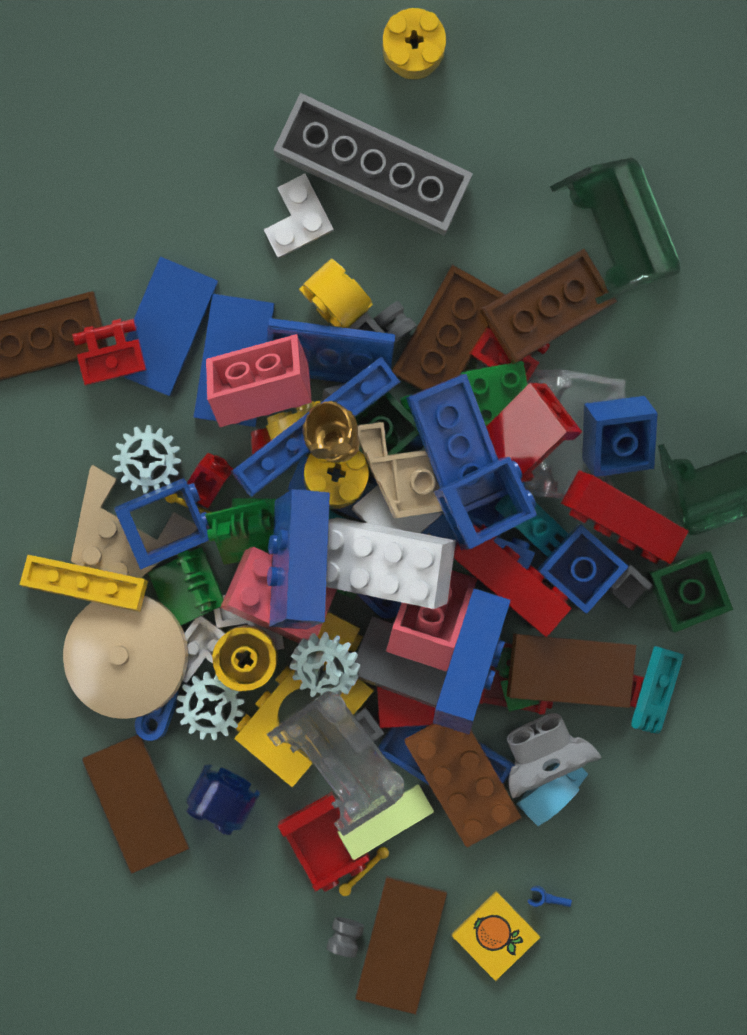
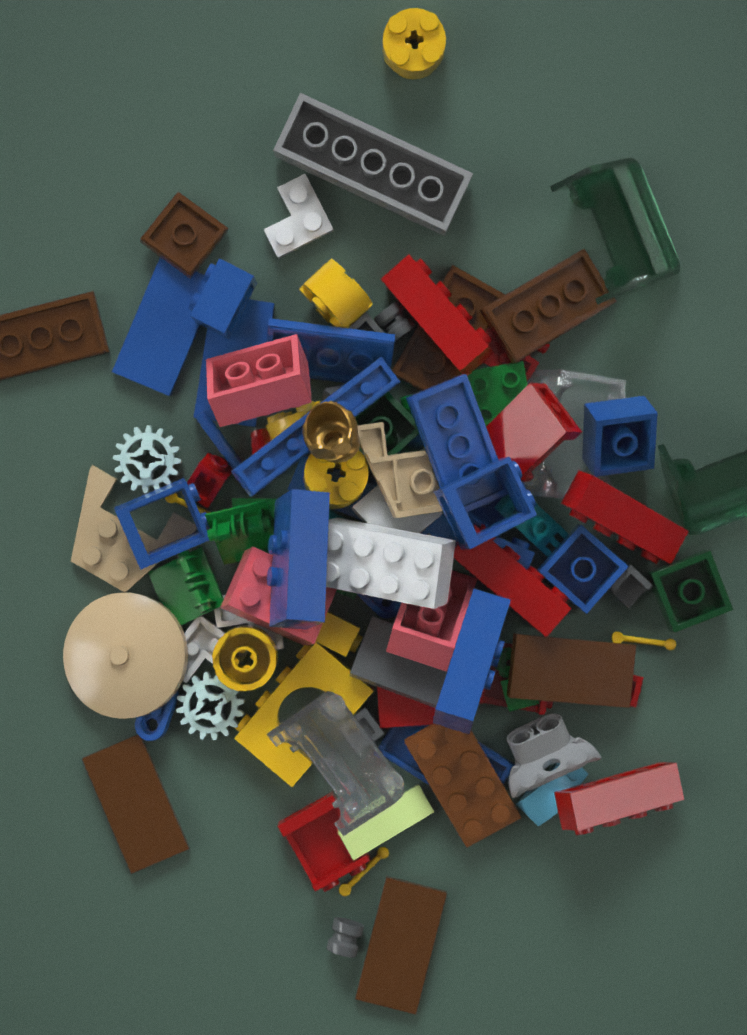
yellow plate [19,555,148,612] -> none
red plate [72,318,147,386] -> none
clear blue brick [186,764,260,835] -> none
light aqua gear [290,632,360,700] -> none
yellow tile [452,891,541,981] -> none
blue hand [527,886,572,907] -> none
teal hinge [631,646,684,734] -> none
none -> reddish brown tile [140,192,228,279]
none -> blue brick [188,258,257,339]
none -> blue bar [195,410,242,469]
none -> red brick [381,254,494,376]
none -> brick [554,762,684,835]
none -> yellow hinge [611,631,677,651]

